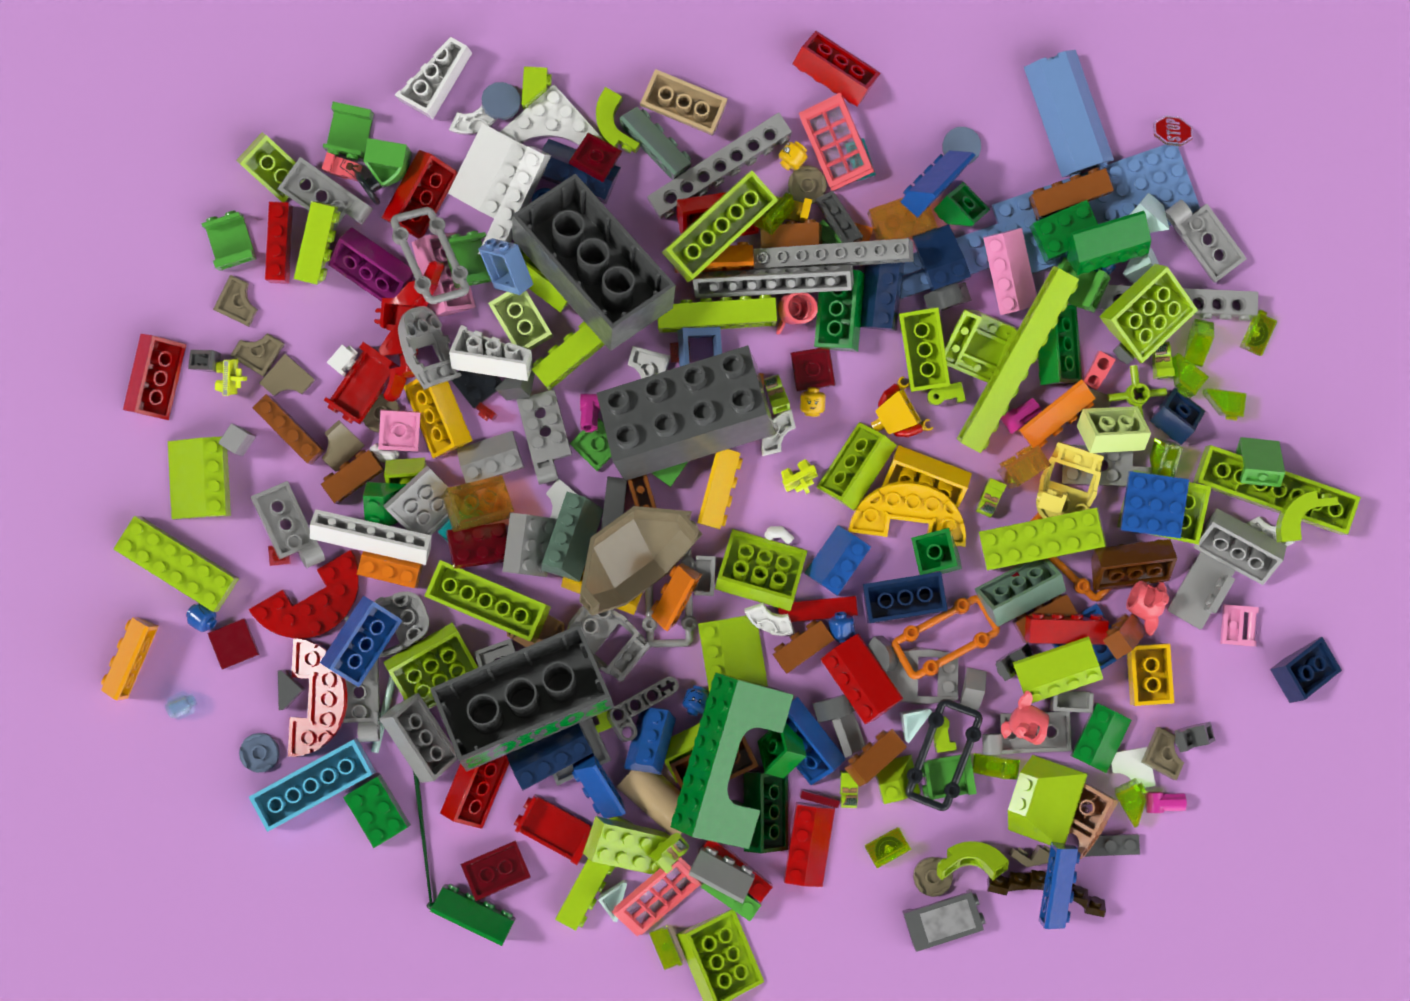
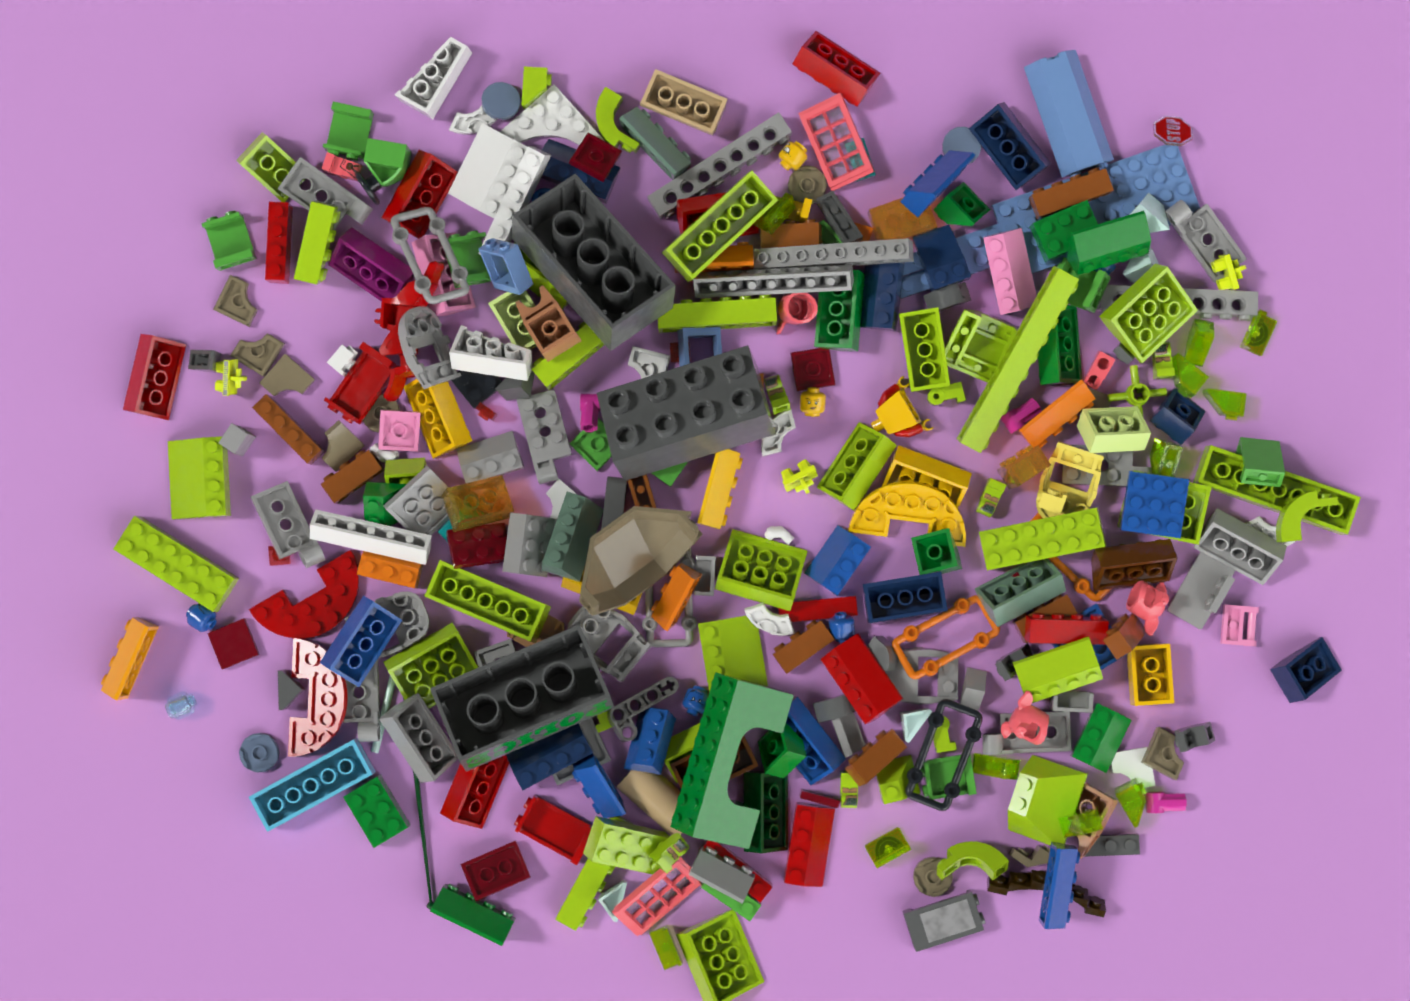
none -> nougat brick [516,285,582,362]
none -> dark blue slope [968,102,1051,190]
none -> clear neon green slope [1058,807,1103,838]
none -> neon yellow hips [1211,254,1246,290]

